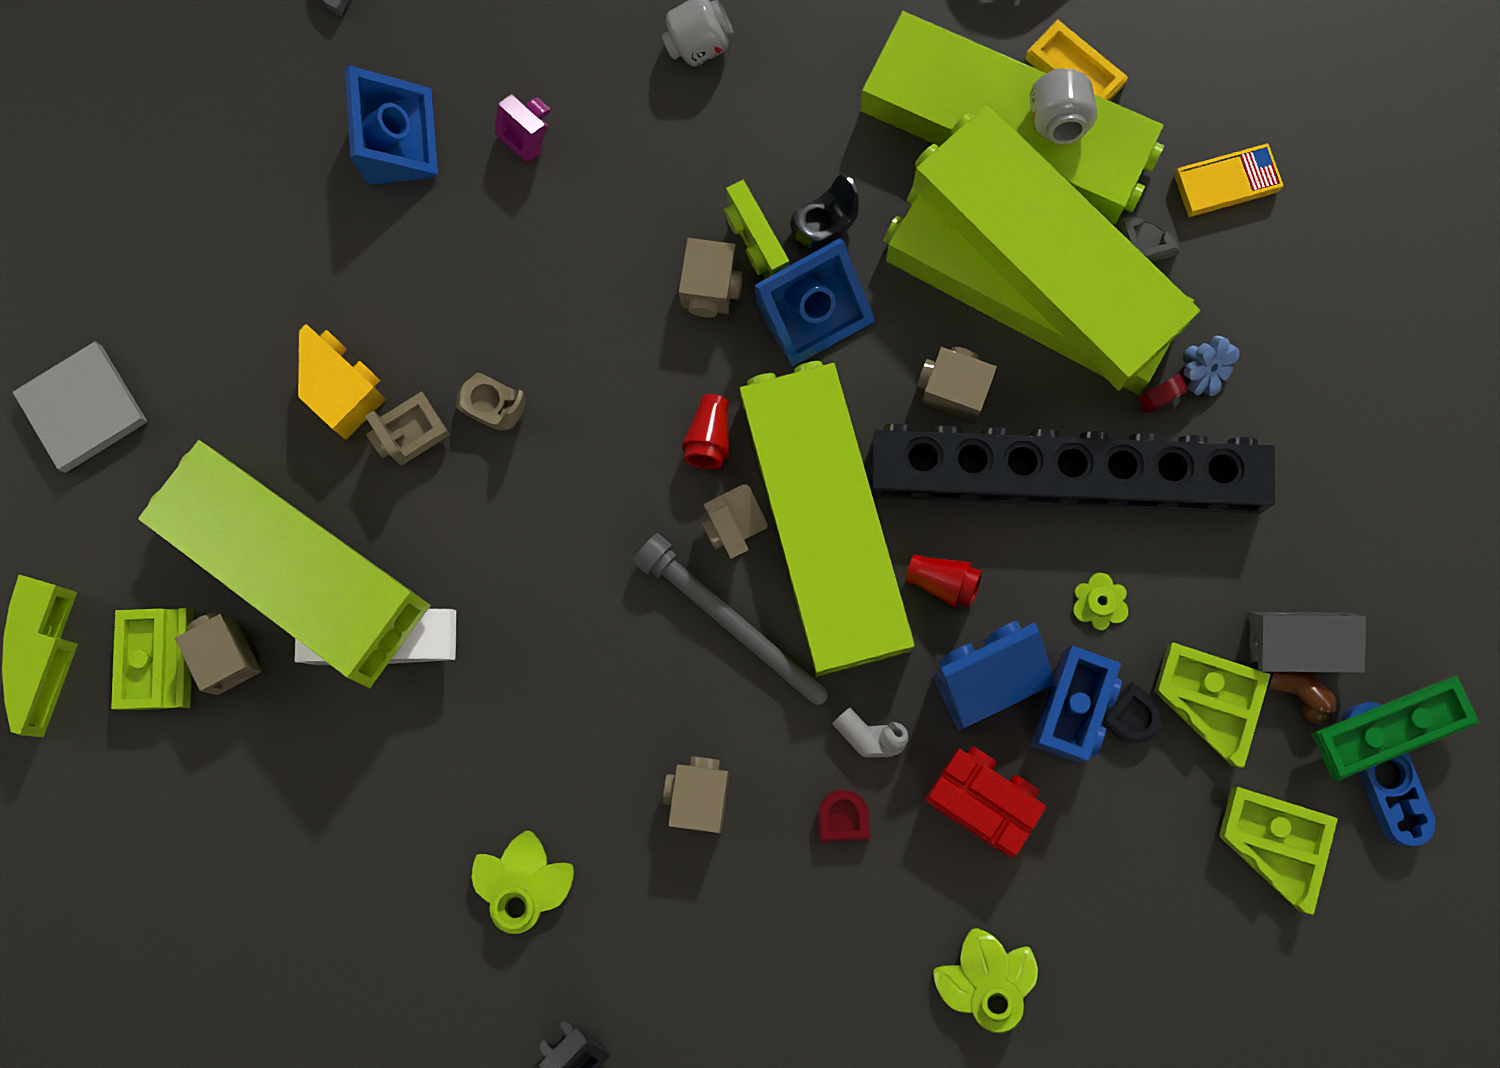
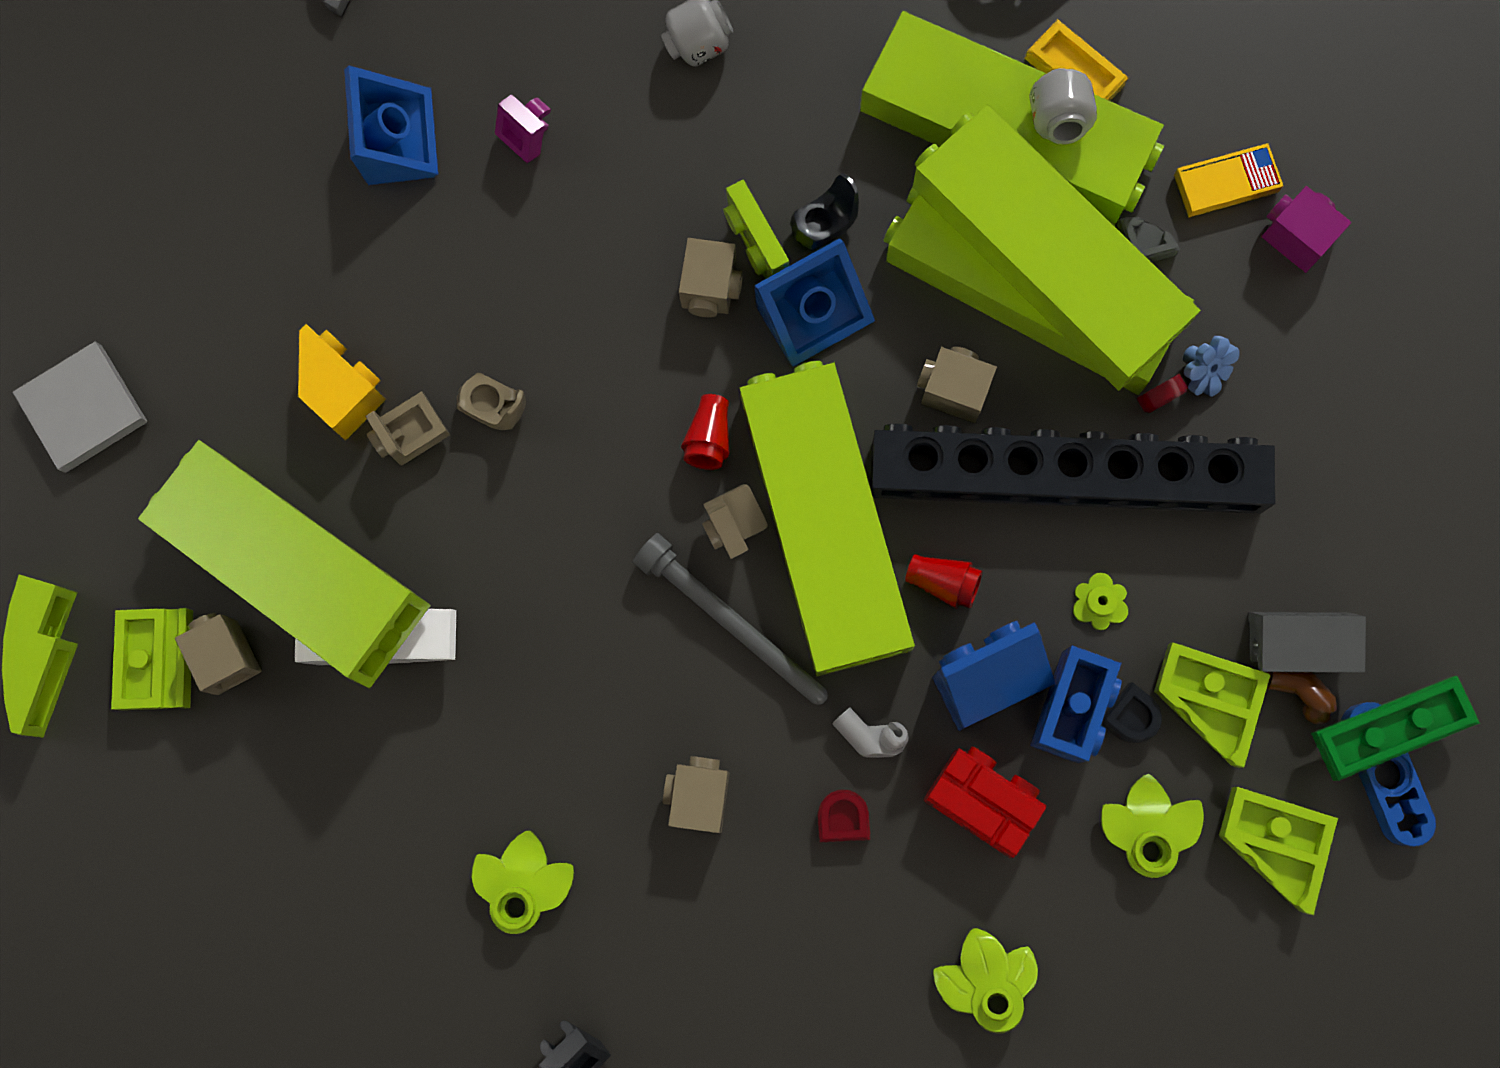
none -> lime plate [1101,774,1204,878]
none -> magenta brick [1262,185,1352,273]

